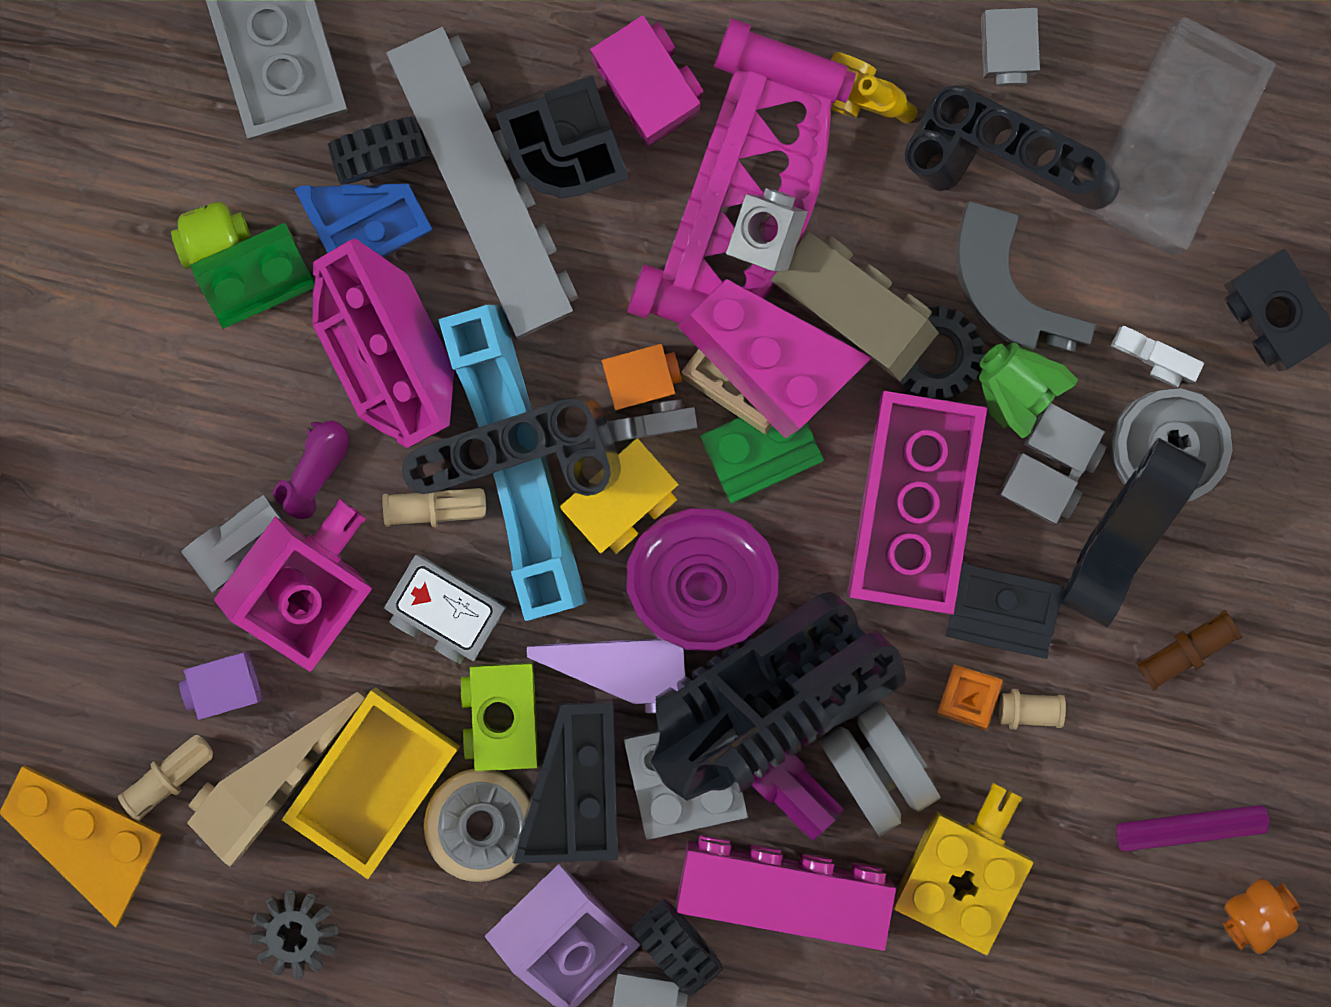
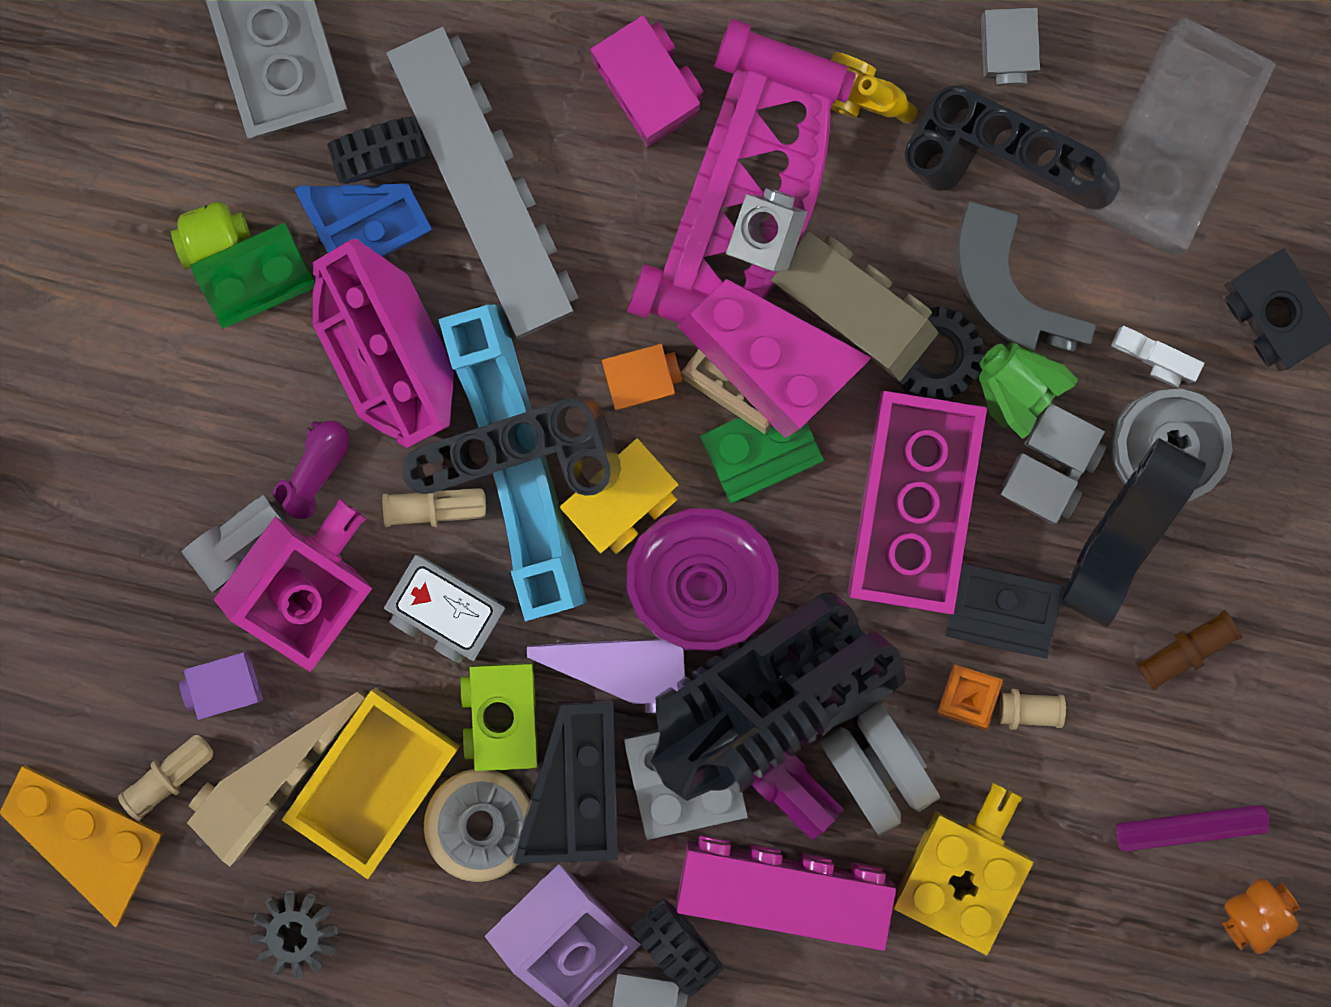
black brick [495,75,629,199] -> none
flat silver plate [607,399,698,442] -> none

